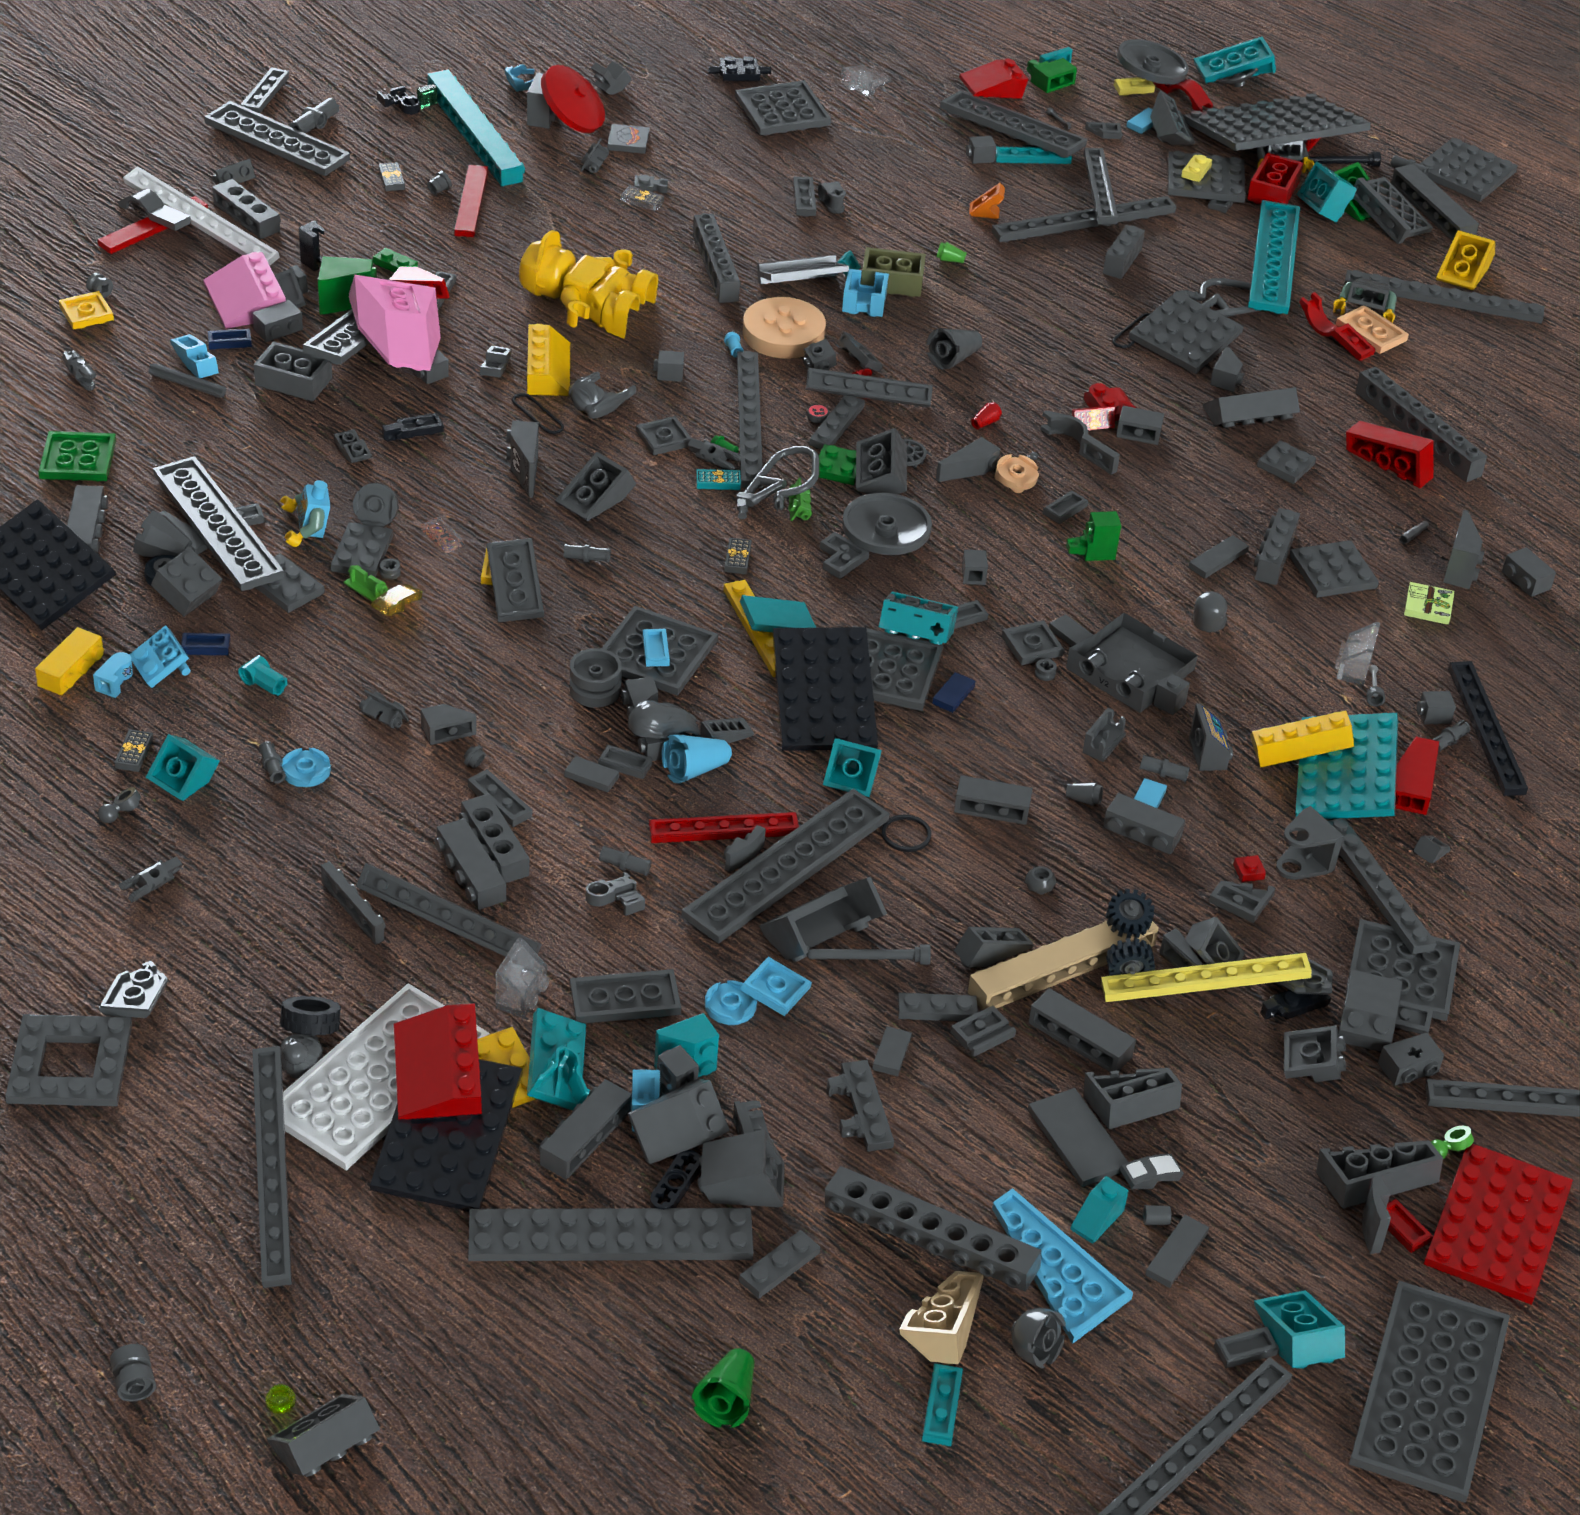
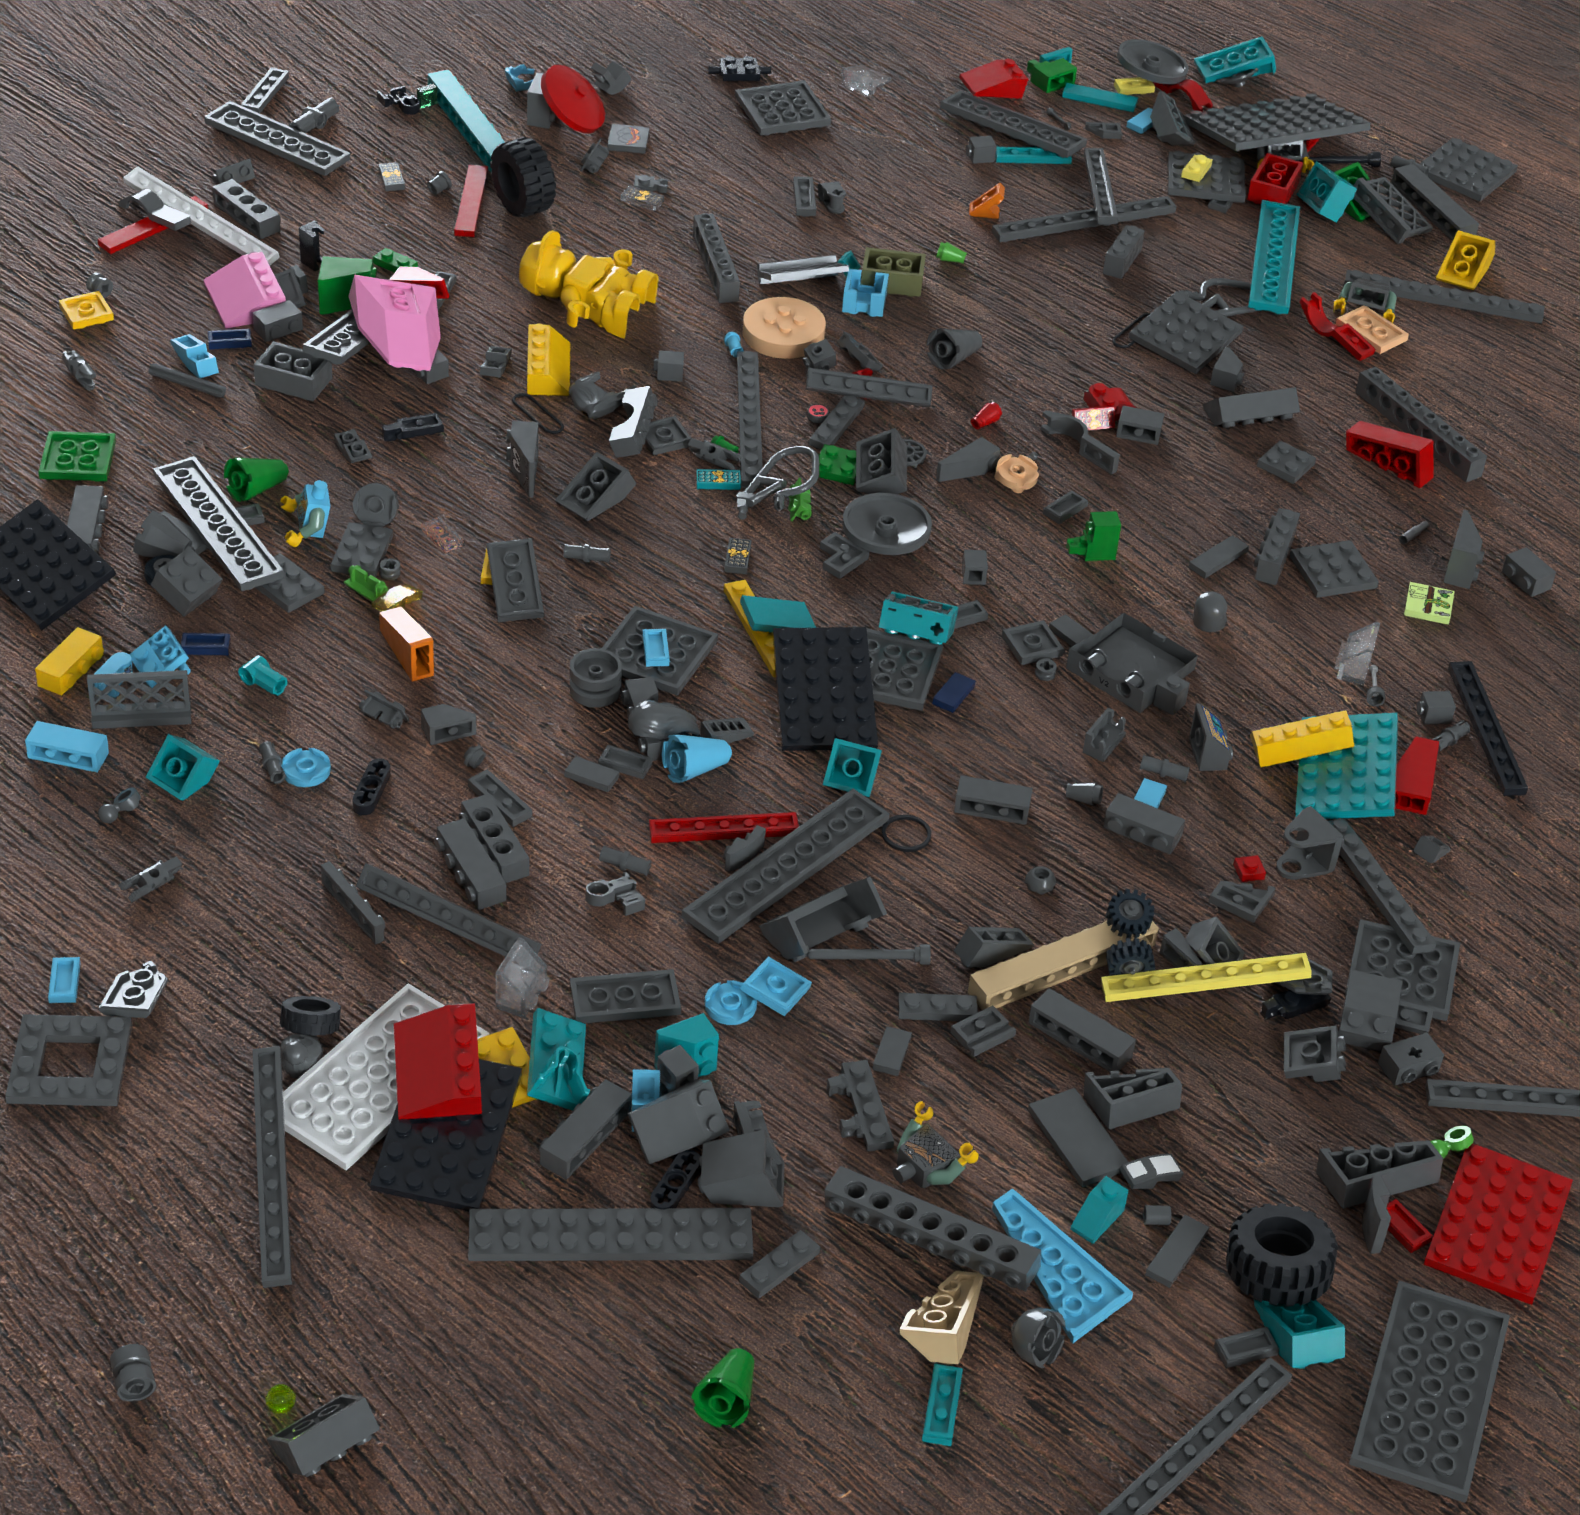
dark grey tile [114,729,153,772] -> none
none -> medium azure brick [25,721,109,773]
none -> medium azure tile [48,957,81,1003]
none -> dark grey fence [87,670,191,729]
none -> green cone [224,457,289,502]
none -> black beam [353,758,391,815]
none -> orange slope [379,607,434,682]
none -> black tyre [490,137,556,218]
none -> dark grey arch [609,386,658,458]
none -> torso [893,1101,979,1188]
none -> teal tile [1062,83,1139,112]
none -> black tyre [1226,1203,1338,1307]

